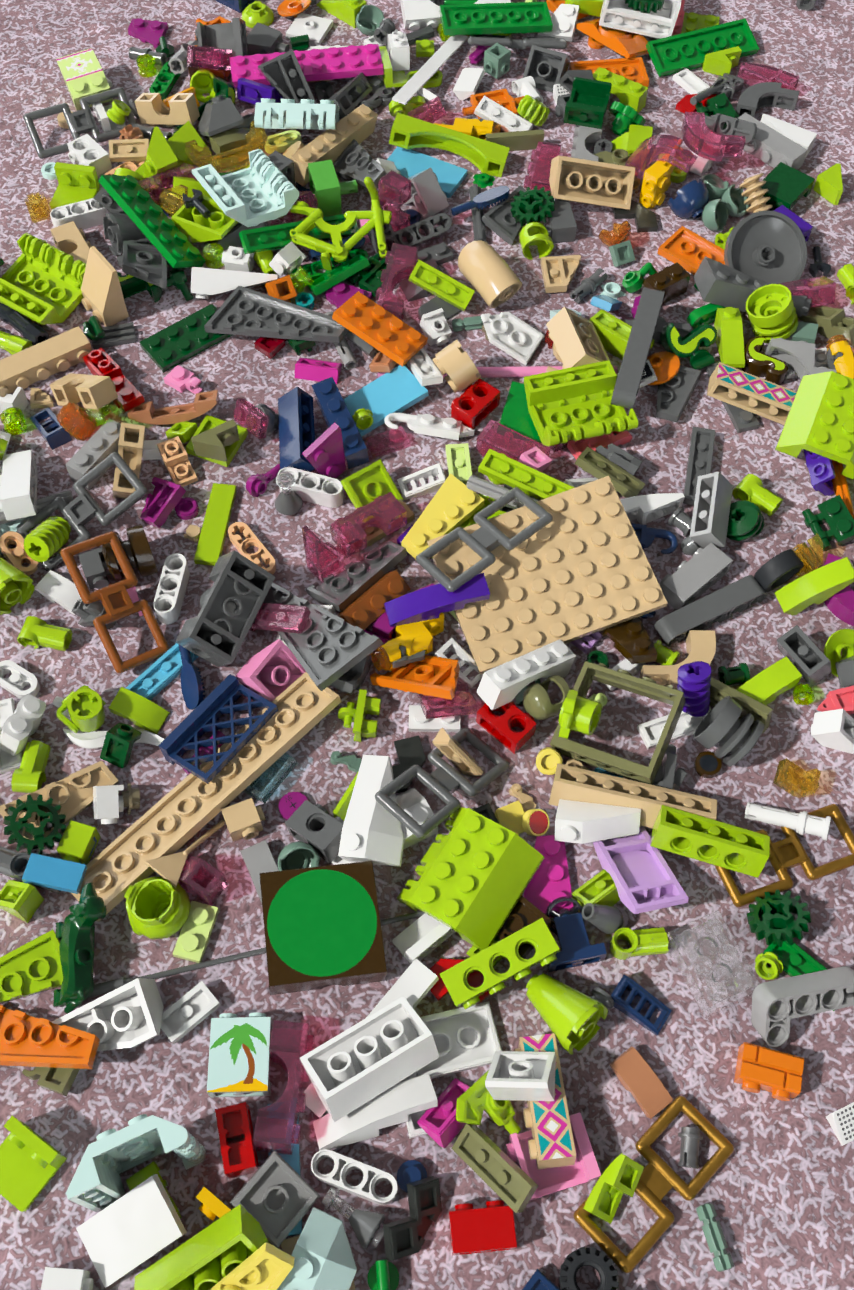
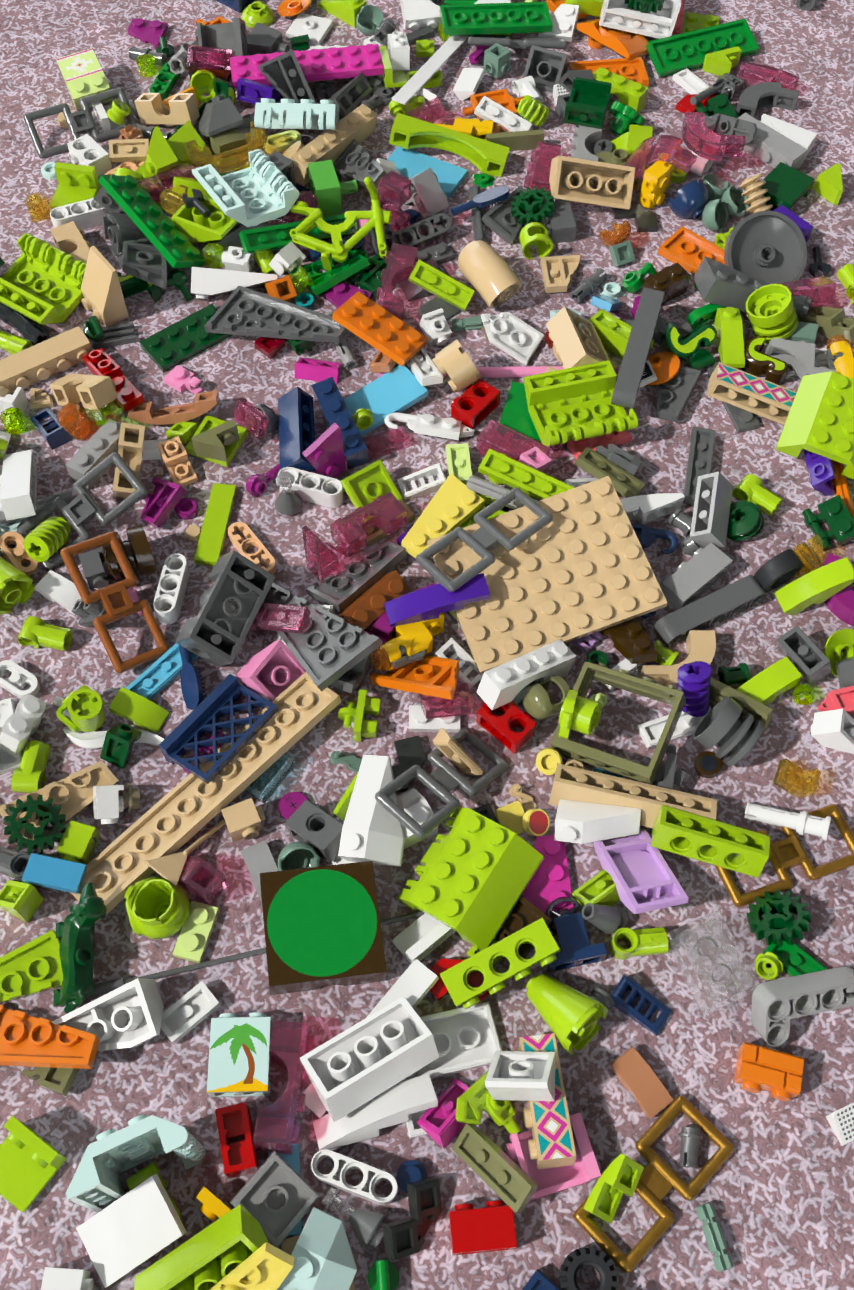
dark grey tile [345,331,378,360] -> none

